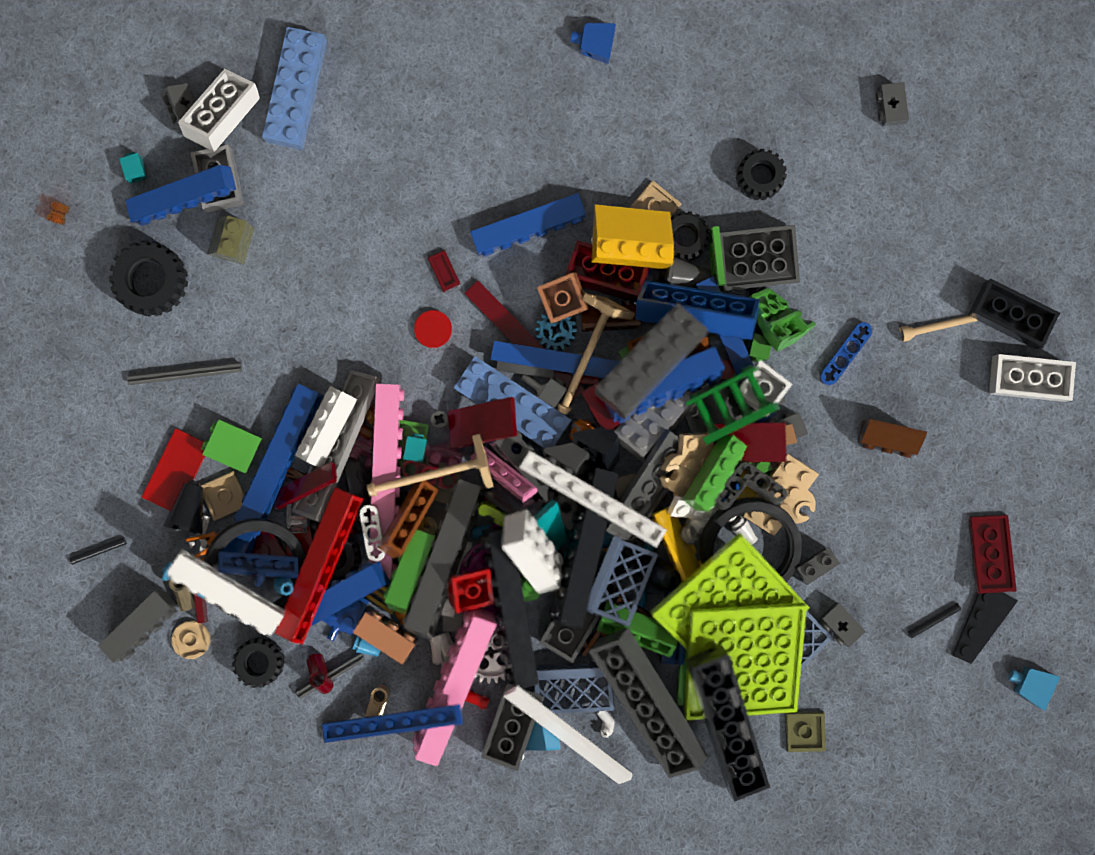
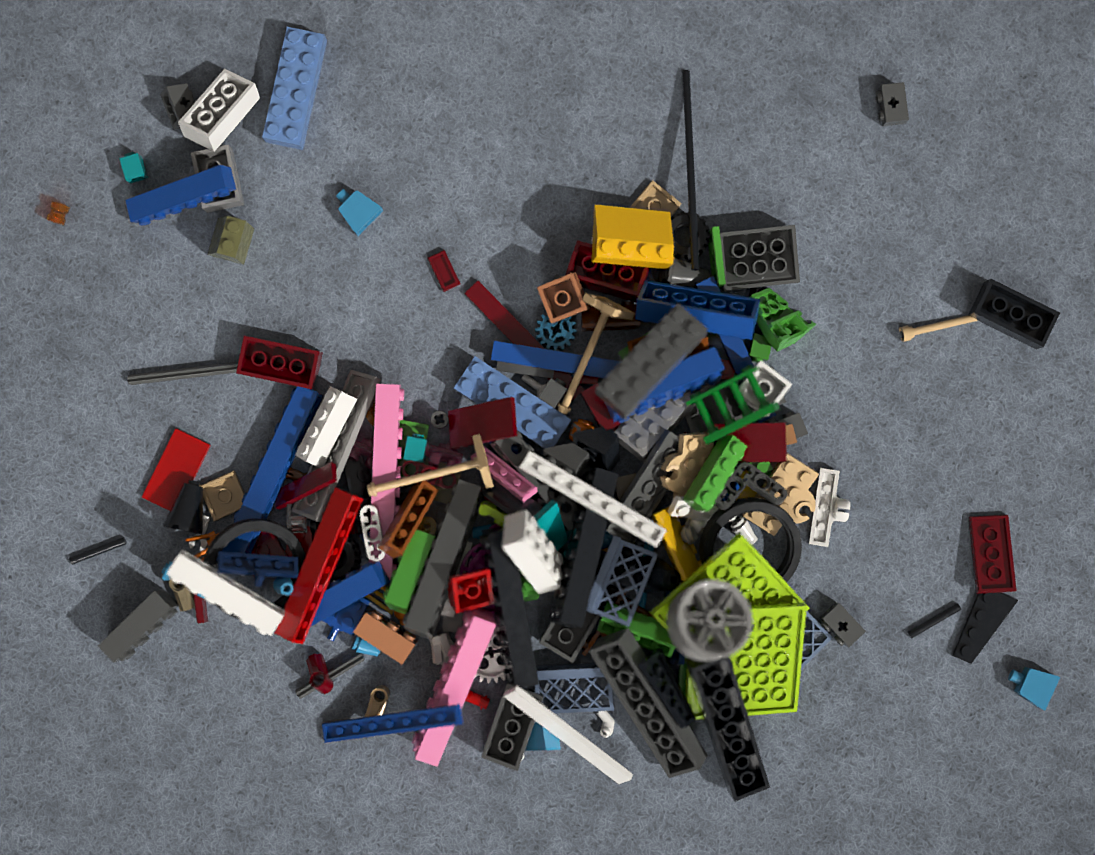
black tyre [109,241,188,317] -> none
tan tile [171,621,211,659] -> none
bright green brick [201,419,262,474] -> none
black tyre [232,637,285,688] -> none
reddish brown pin [358,424,374,440] -> none
red tile [414,310,452,348] -> none
blue brick [470,193,586,257] -> none
blue torso [570,23,616,64] -> none
black tyre [736,149,787,200] -> none
olive tile [785,712,826,752] -> none
dark grey brick [796,547,840,585] -> none
blue beam [820,322,872,385] -> none
reddish brown slope [858,419,927,458] -> none
white brick [989,354,1076,402] -> none
none -> dark red slope [236,336,323,389]
none -> dark azure torso [336,189,383,236]
none -> black wing [638,648,696,729]
none -> light grey wheel [667,580,752,662]
none -> black piece [682,70,699,271]
none -> white plate [809,468,850,547]

